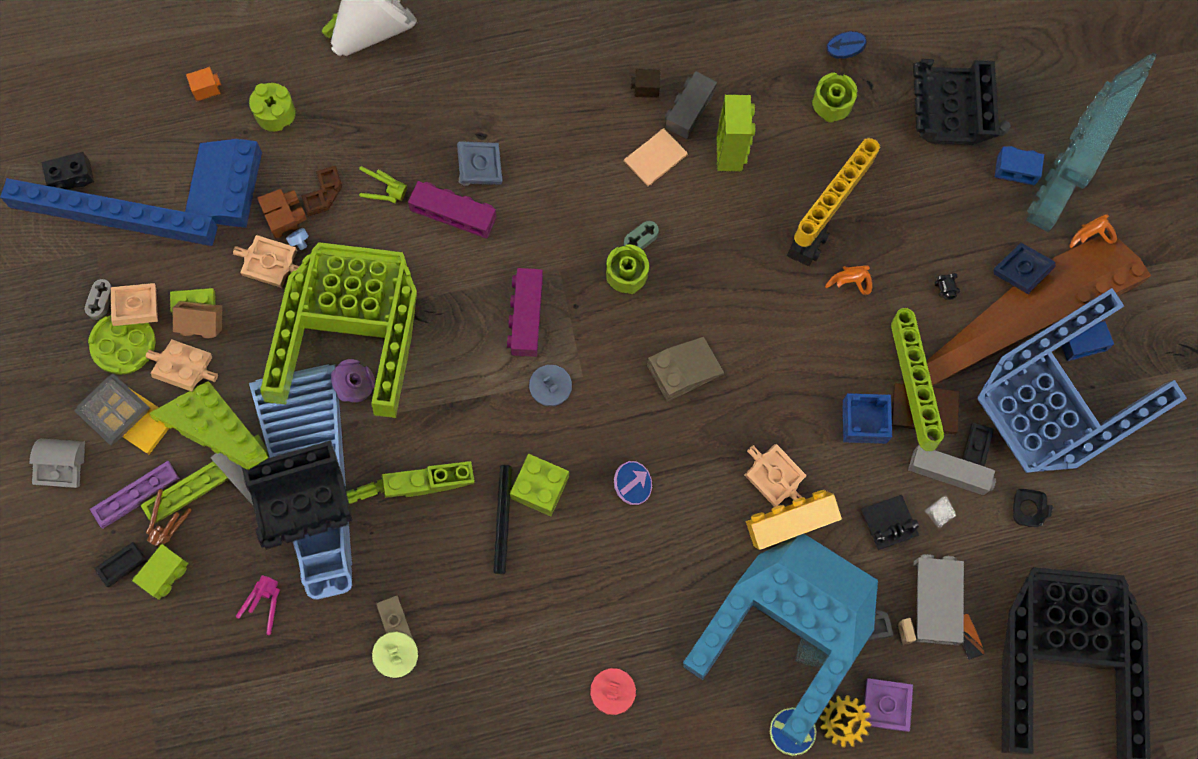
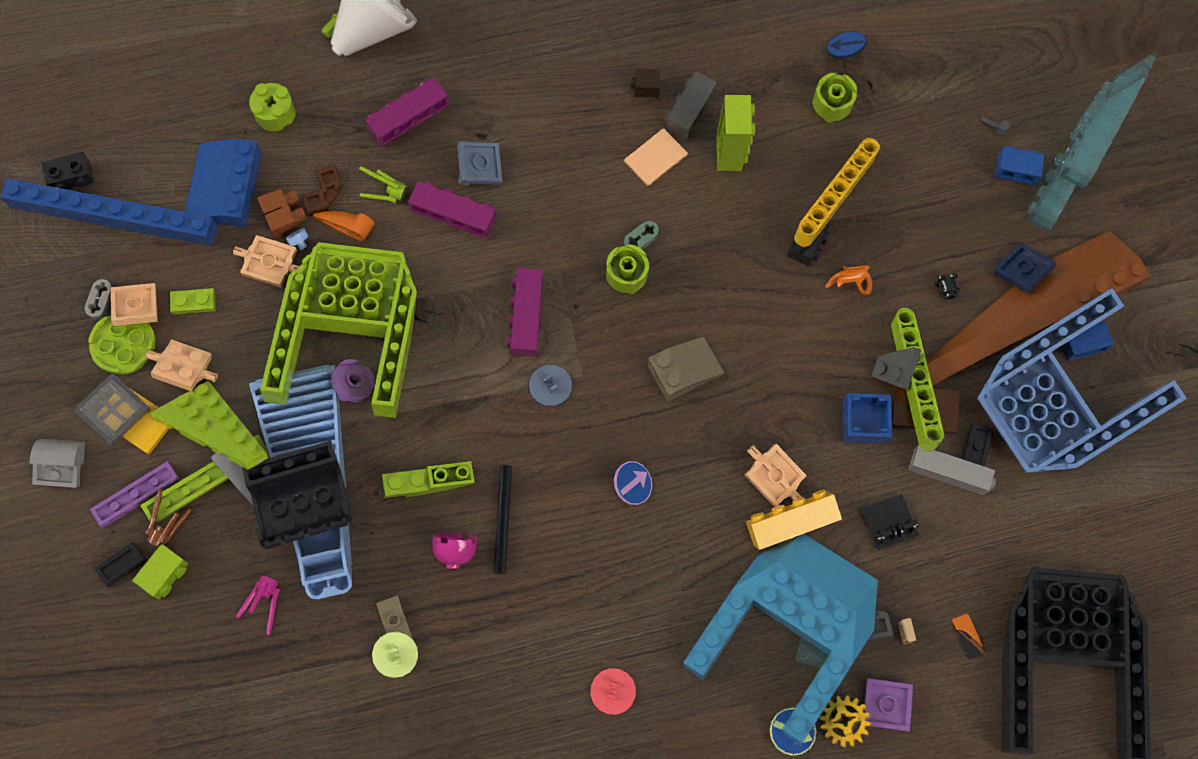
medium nougat piece [173,301,222,338] -> none
orange brick [186,67,221,101] -> none
lime axle [347,479,384,504] -> none
lime brick [510,454,569,516] -> none
black slope [913,59,1000,145] -> none
light grey panel [914,555,964,645] -> none
clear slope [925,495,956,528] -> none
black piece [1013,489,1053,527] -> none
orange piece [1070,214,1117,248] -> none
none -> orange piece [312,211,375,241]
none -> magenta brick [365,78,449,147]
none -> dark pink cylinder [432,532,477,569]
none -> dark grey wing [872,347,921,389]

